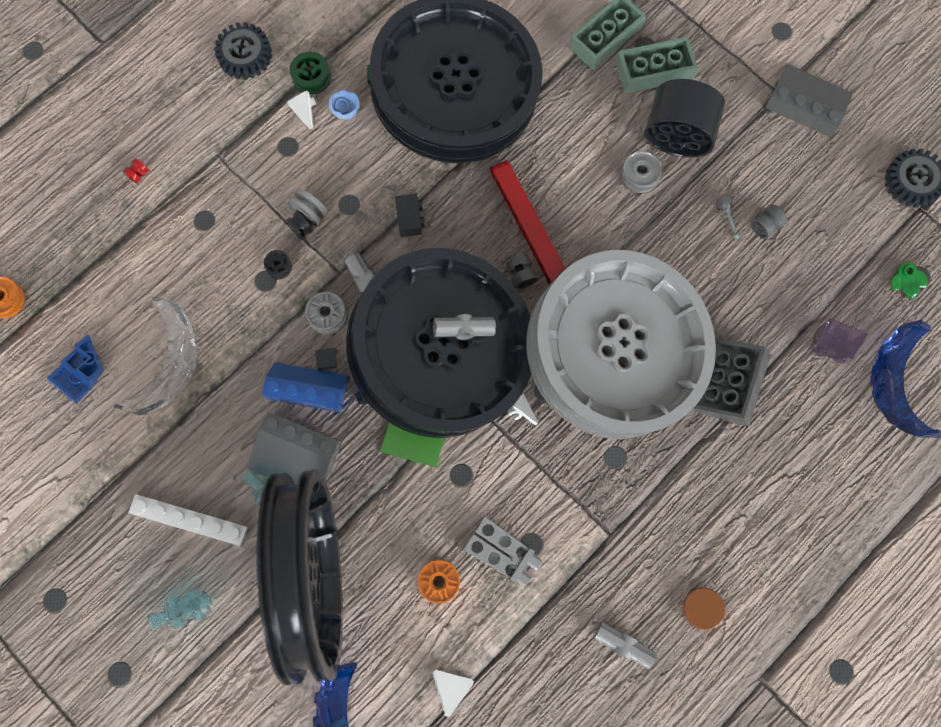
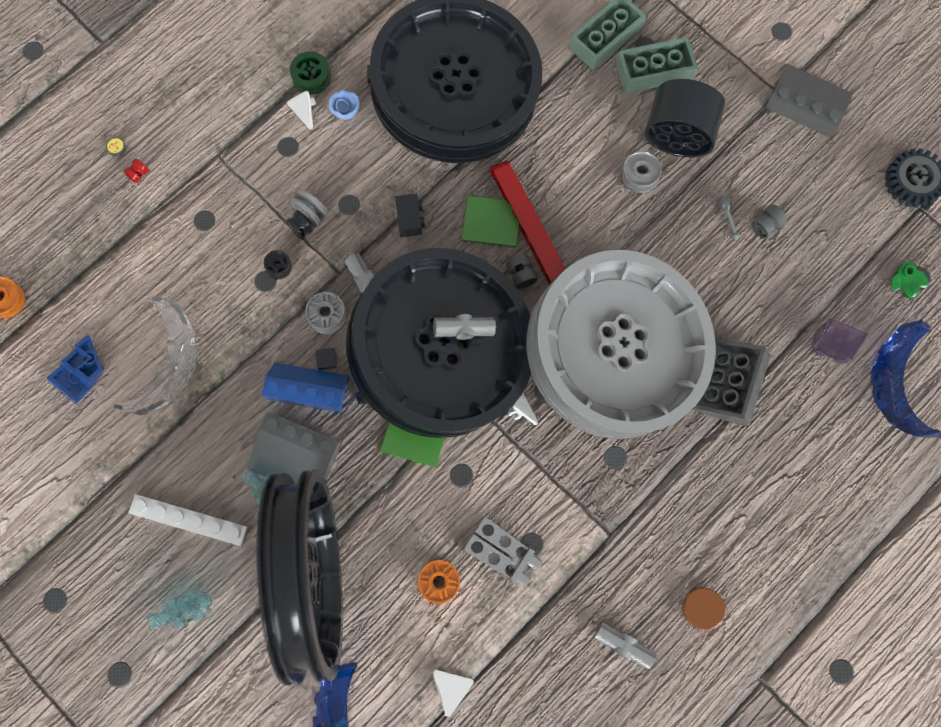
wheel [214,22,272,80] -> none
none -> tile [106,138,126,157]
none -> bright green piece [461,196,519,247]

